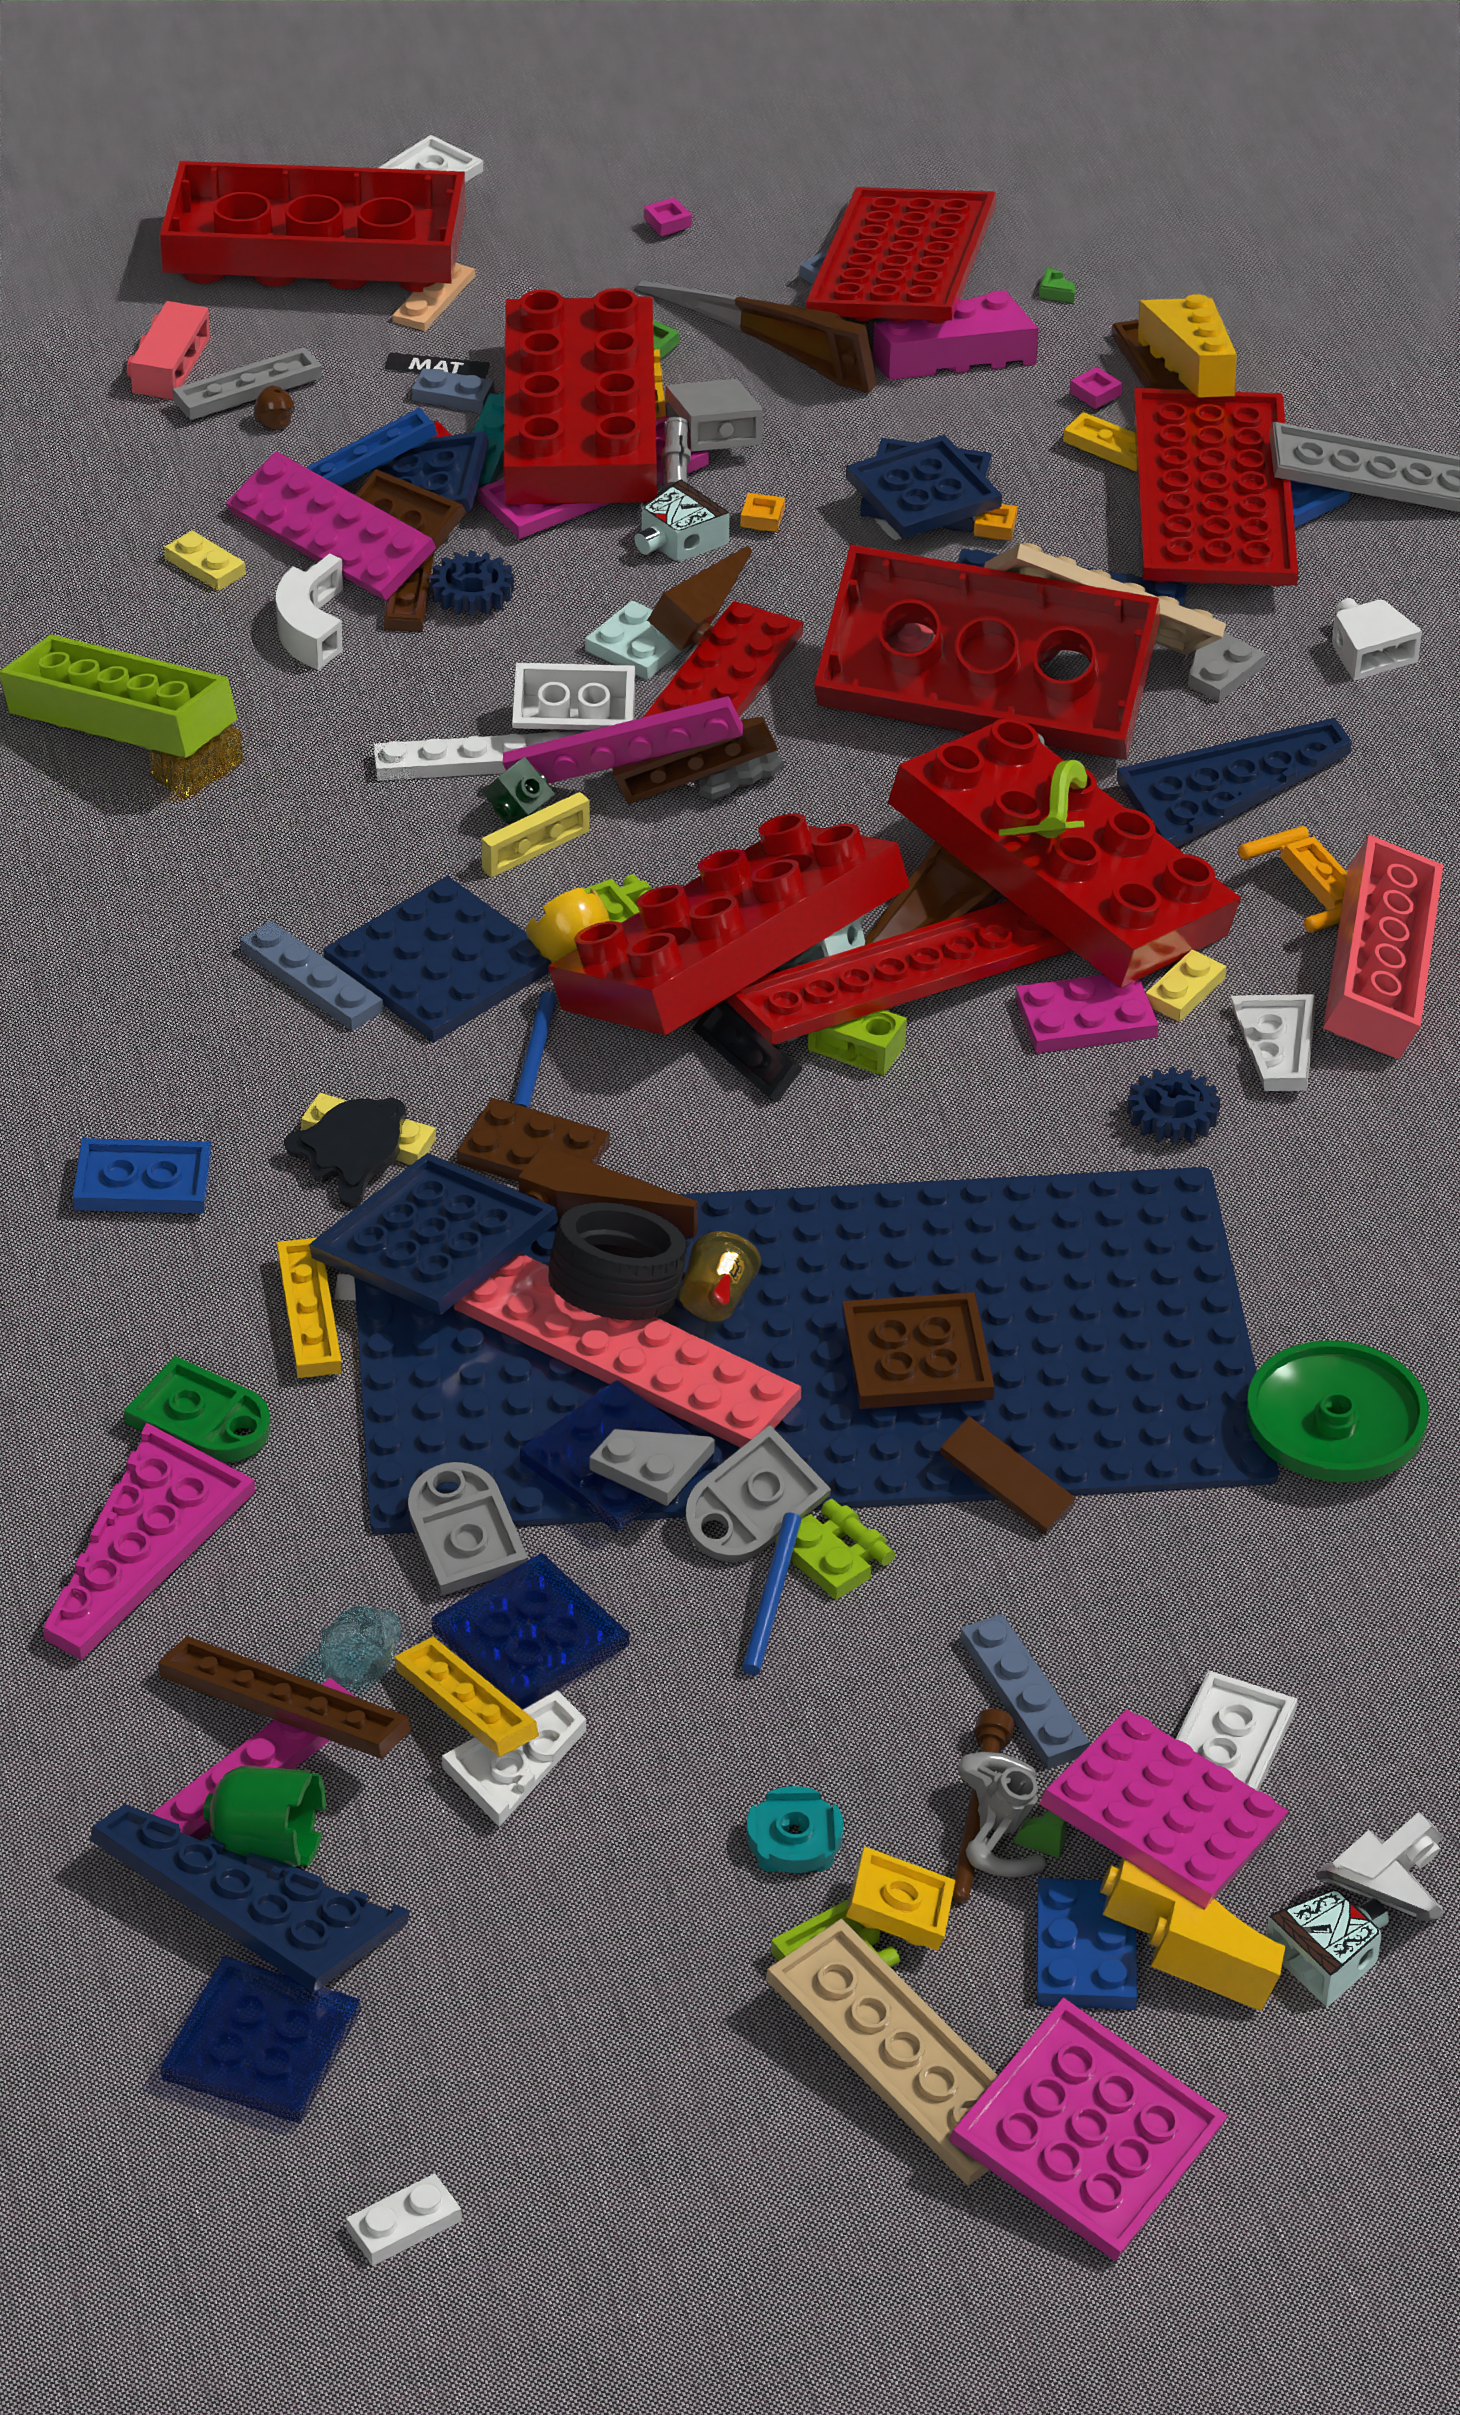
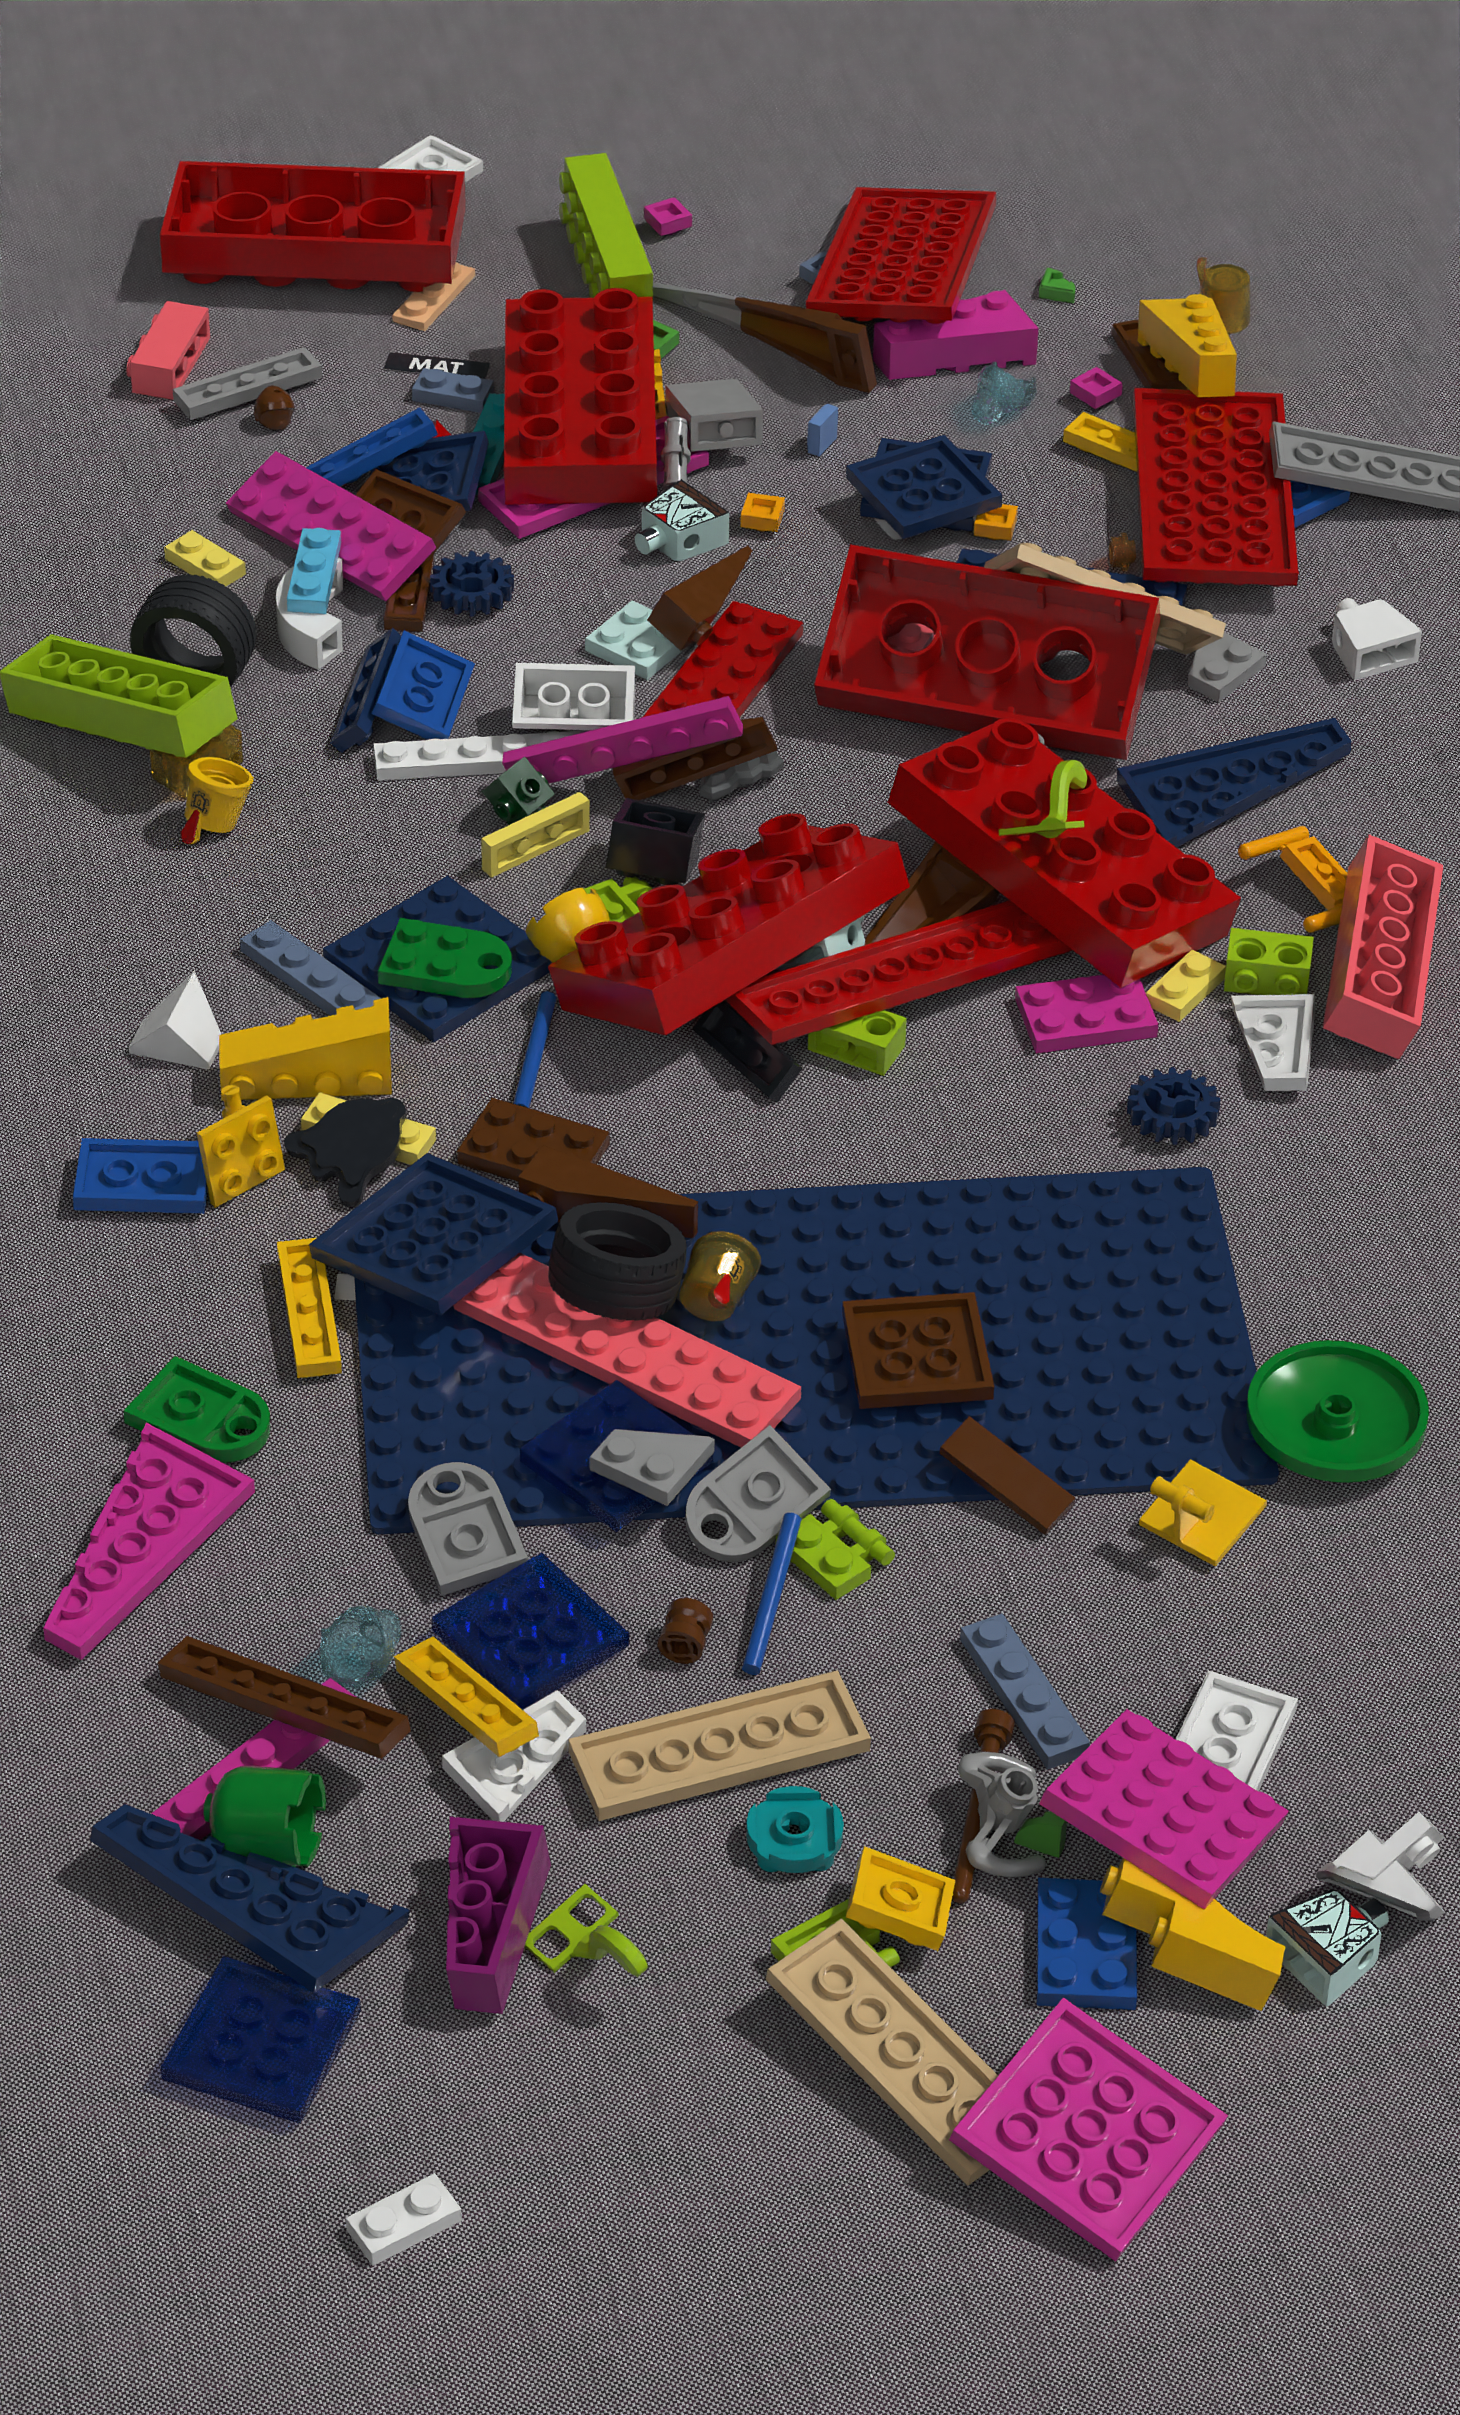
none -> black tyre [129,574,257,687]
none -> white slope [129,970,221,1070]
none -> yellow hat [180,757,254,845]
none -> yellow plate [197,1085,285,1207]
none -> yellow wedge [219,997,392,1101]
none -> medium azure plate [287,528,341,614]
none -> dark blue plate [330,628,401,753]
none -> blue plate [371,630,475,740]
none -> green plate [378,918,512,998]
none -> magenta wedge [446,1817,551,2014]
none -> lime piece [525,1884,648,1977]
none -> lime brick [559,153,653,298]
none -> tan plate [568,1670,871,1821]
none -> black brick [605,798,705,885]
none -> reddish brown wheel [658,1598,713,1664]
none -> medium blue tile [807,404,838,457]
none -> clear light blue piece [971,362,1037,425]
none -> clear orange plate [1108,532,1136,571]
none -> yellow plate [1139,1459,1267,1567]
none -> clear yellow hat [1197,257,1250,334]
none -> lime brick [1224,928,1314,995]

